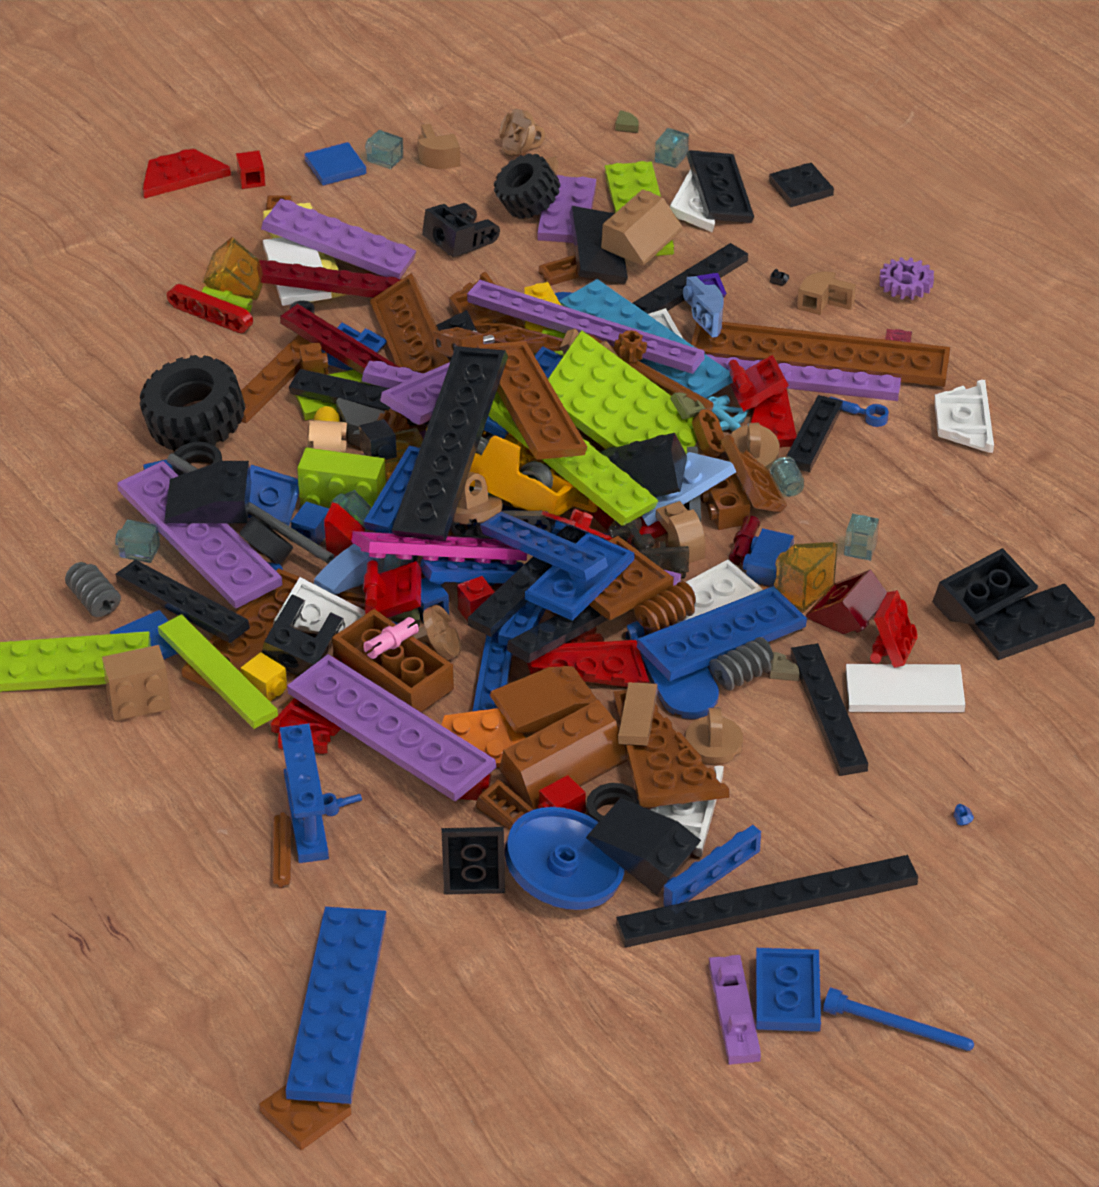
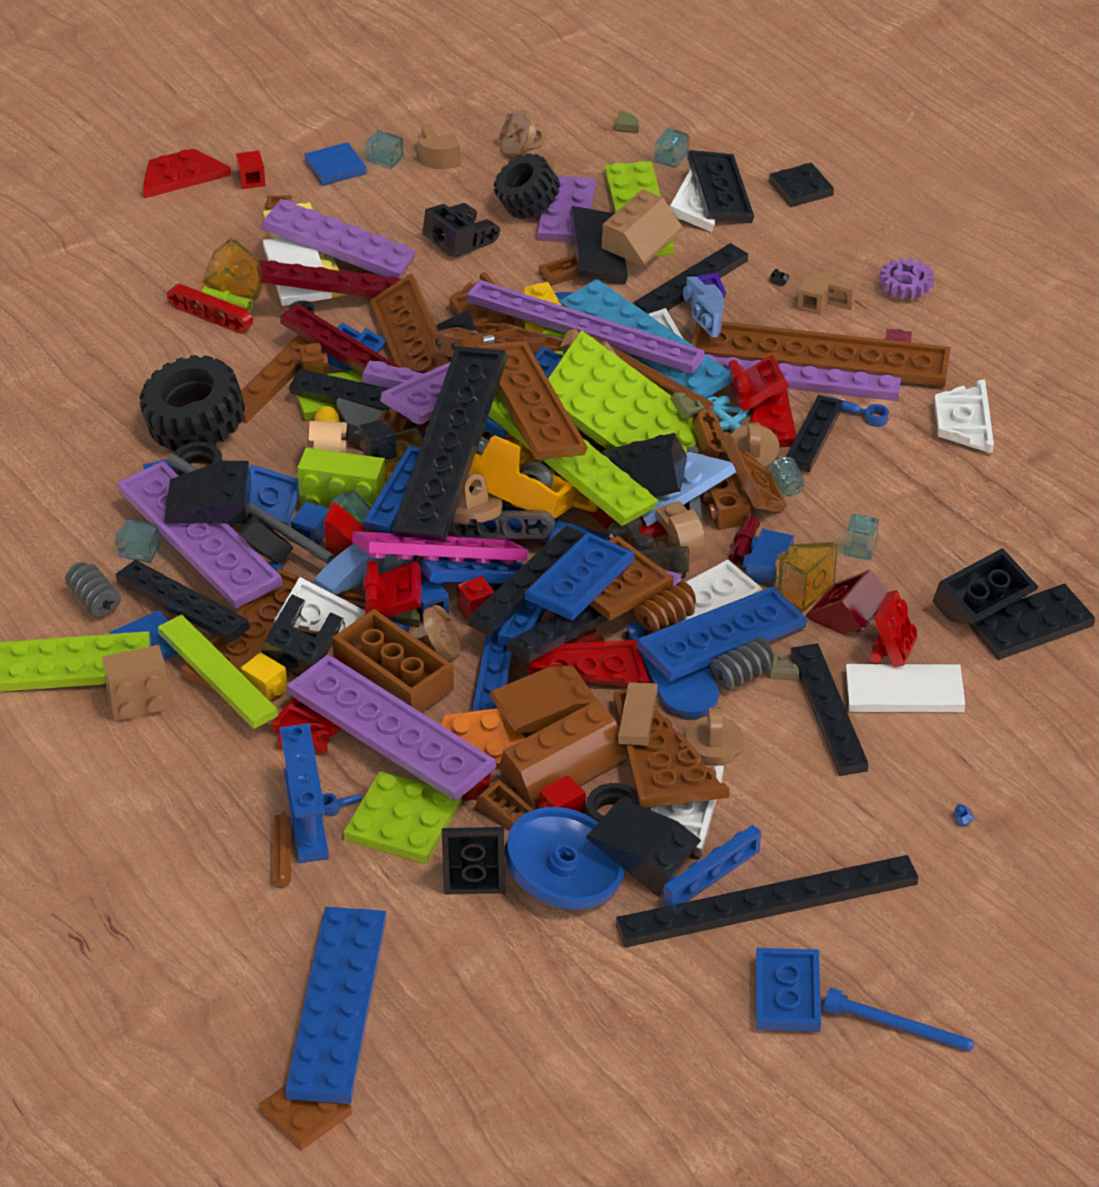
bright pink pin [364,617,419,659] -> none
blue plate [480,512,608,580] -> none
red piece [541,509,613,541] -> none
dark orange gear [614,330,647,363] -> none
medium lavender hinge [709,955,761,1064] -> none
none -> lime plate [344,771,462,864]

